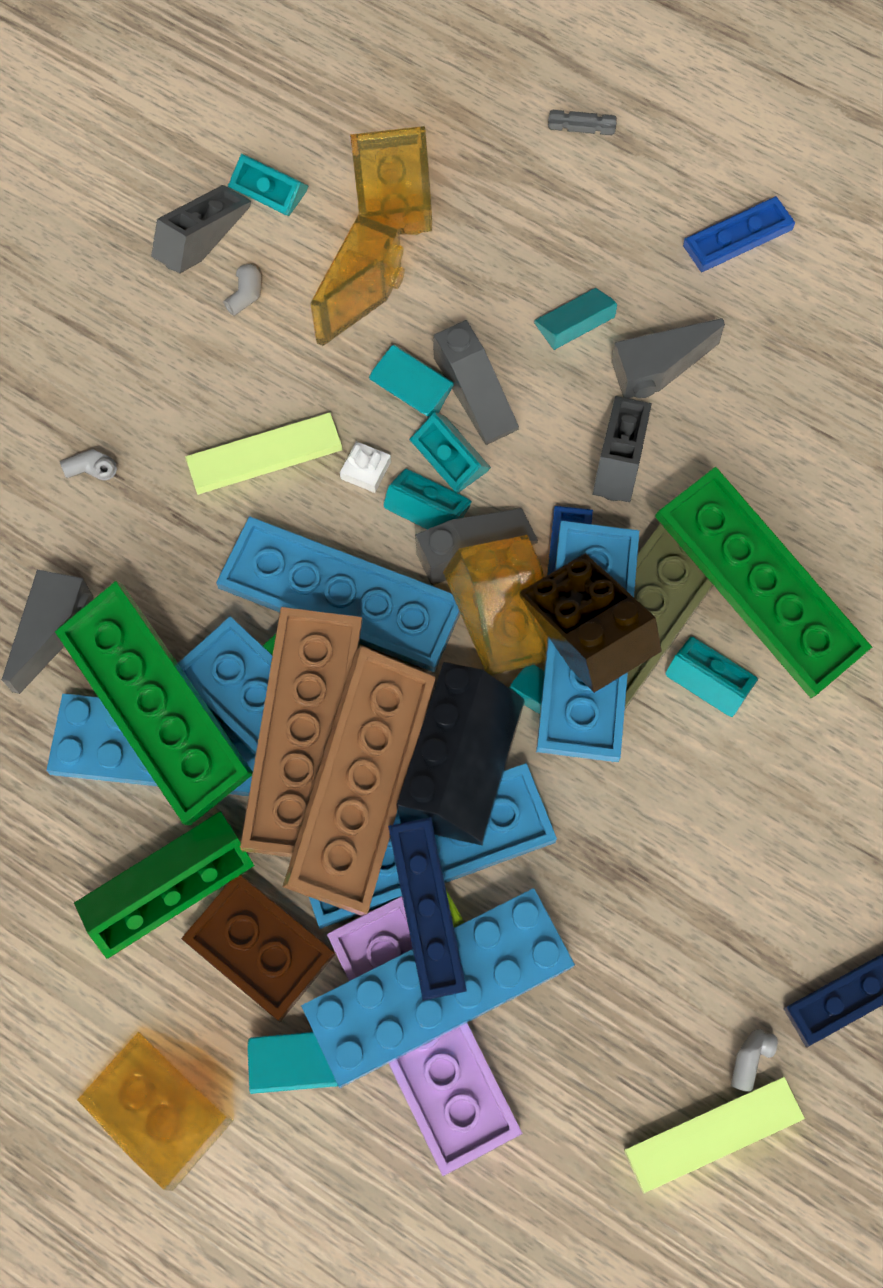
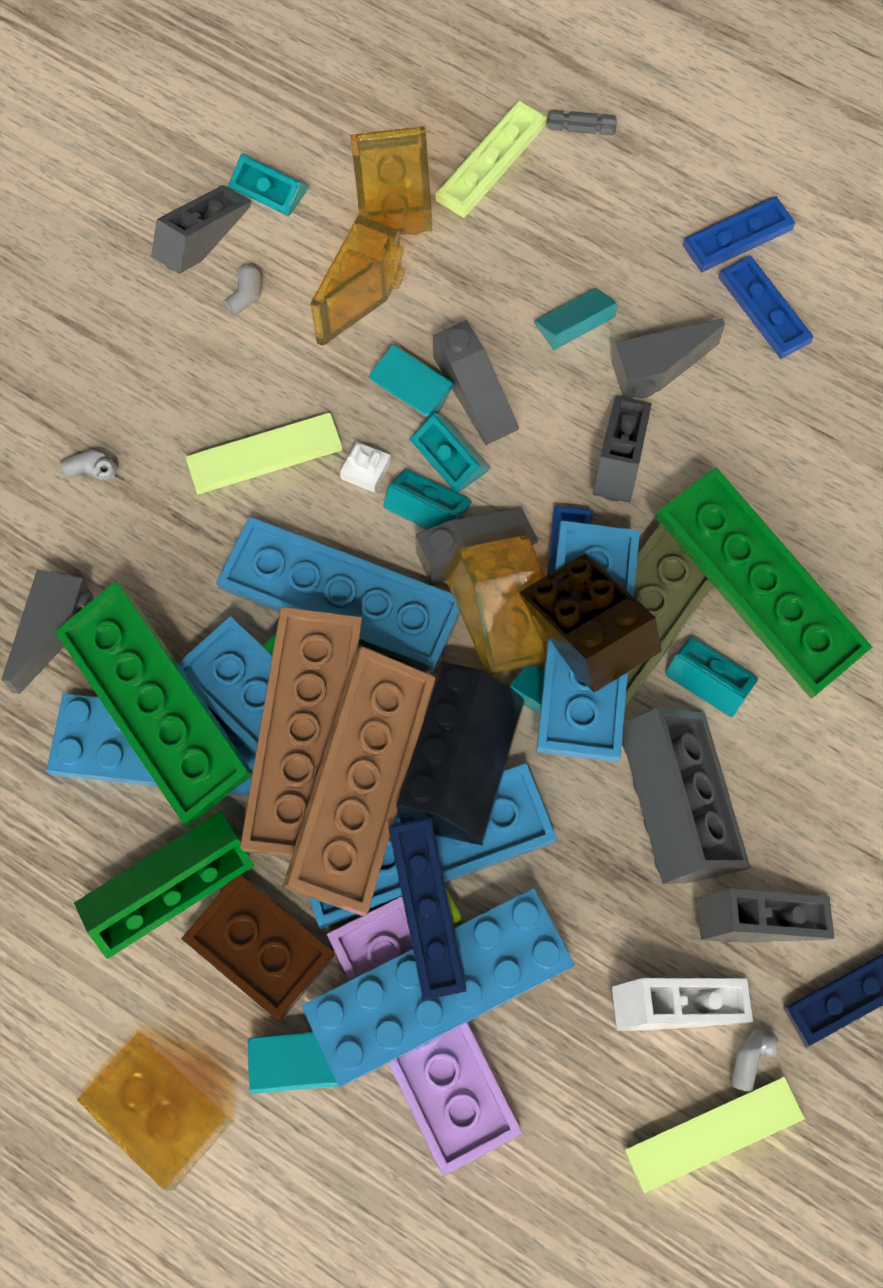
none -> yellowish green tile [436,100,547,218]
none -> white slope [612,978,753,1031]
none -> dark grey slope [622,707,751,884]
none -> dark grey slope [697,888,834,942]
none -> blue tile [719,255,814,359]

